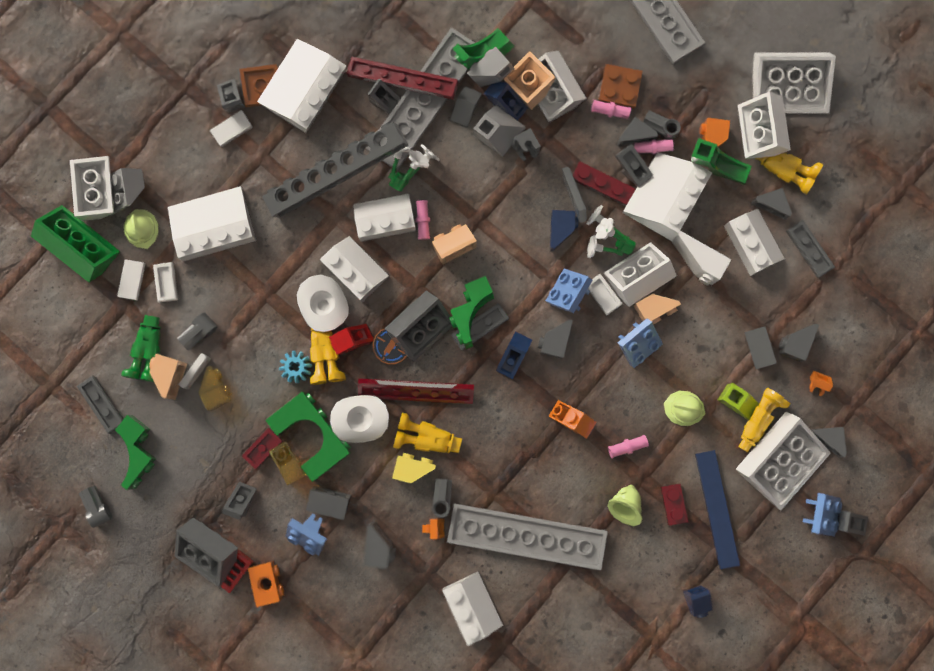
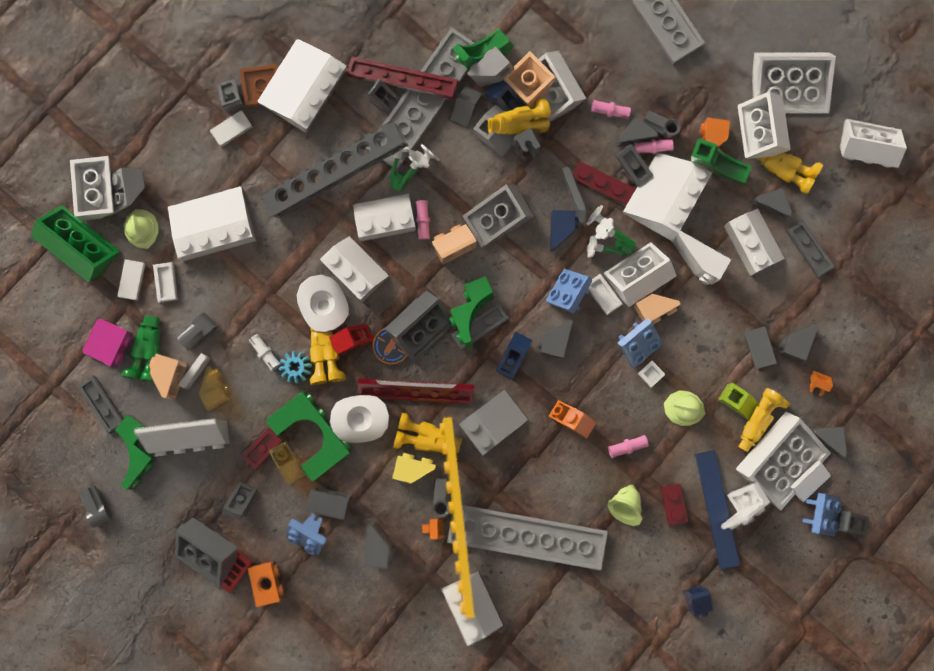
dark orange plate [598,64,642,109] -> none
none -> dark pink bracket [83,319,134,368]
none -> white slope [135,419,230,457]
none -> white pin [249,334,281,372]
none -> yellow plate [440,417,474,619]
none -> light grey slope [459,390,528,455]
none -> light grey slope [463,184,534,248]
none -> yellow piece [488,98,551,135]
none -> white plate [638,361,665,388]
none -> white bracket [721,482,770,530]
none -> white tile [790,461,831,502]
none -> white slope [840,119,907,168]

